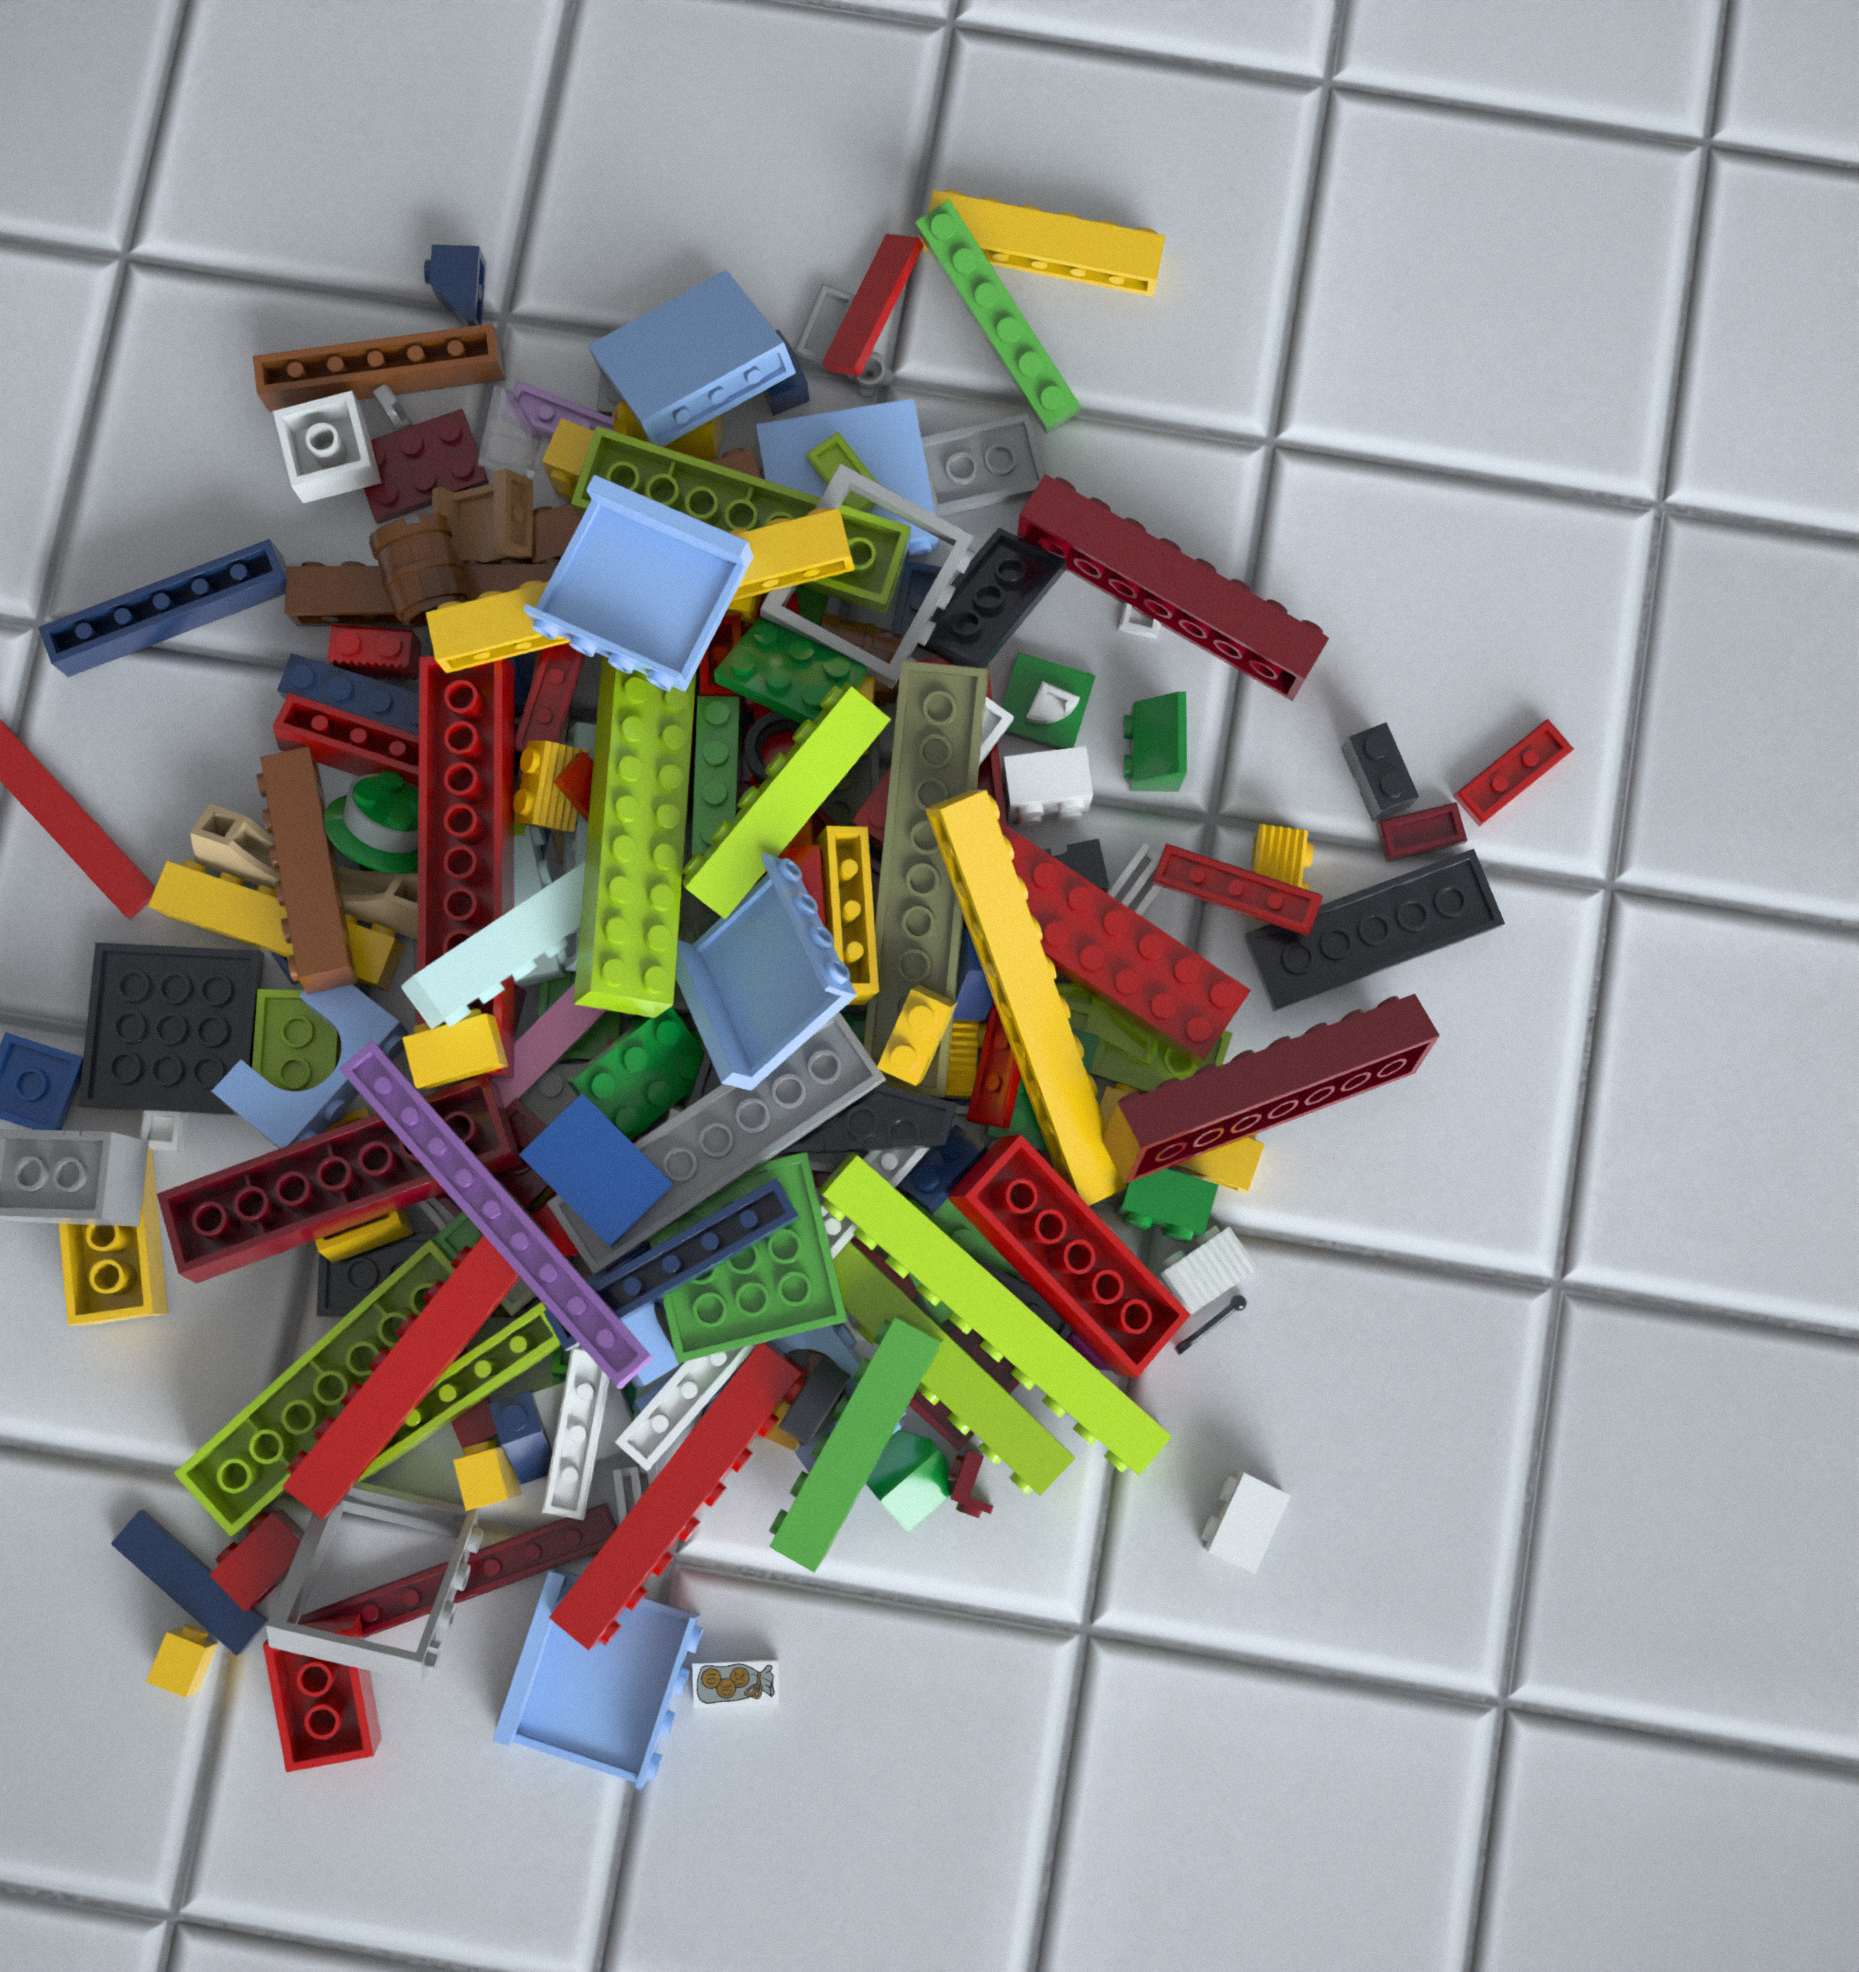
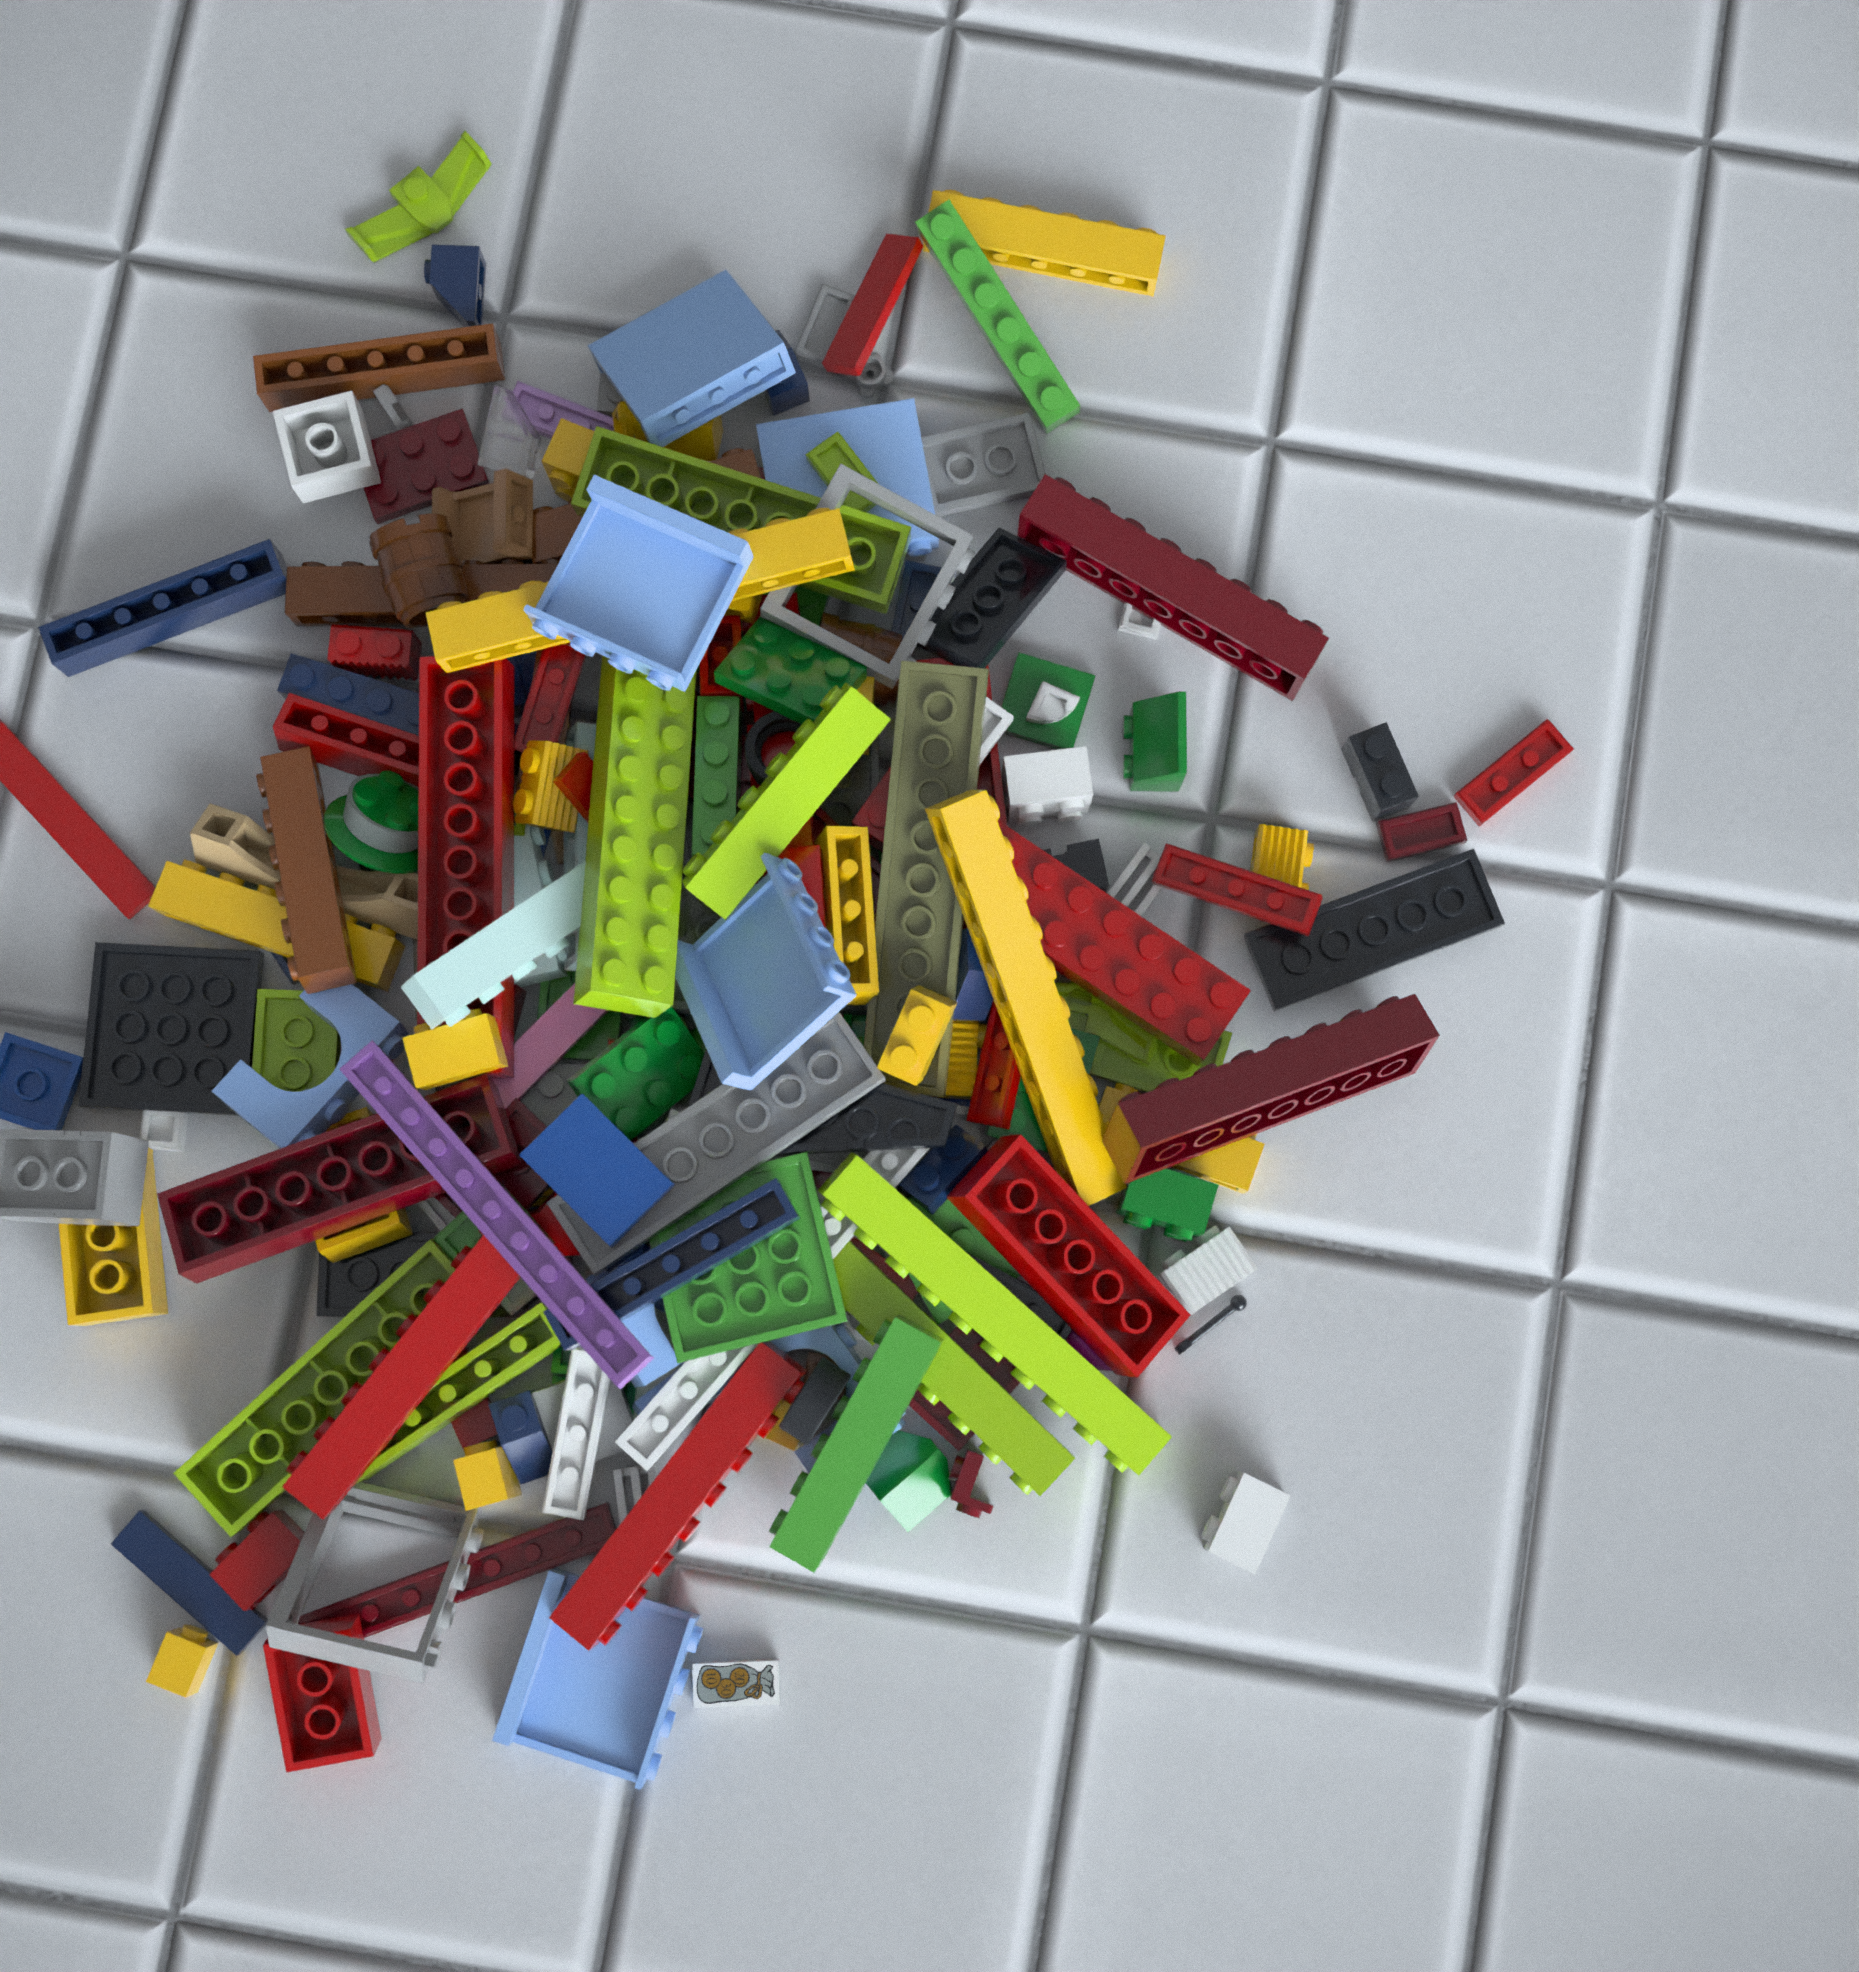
none -> lime plate [345,130,492,263]

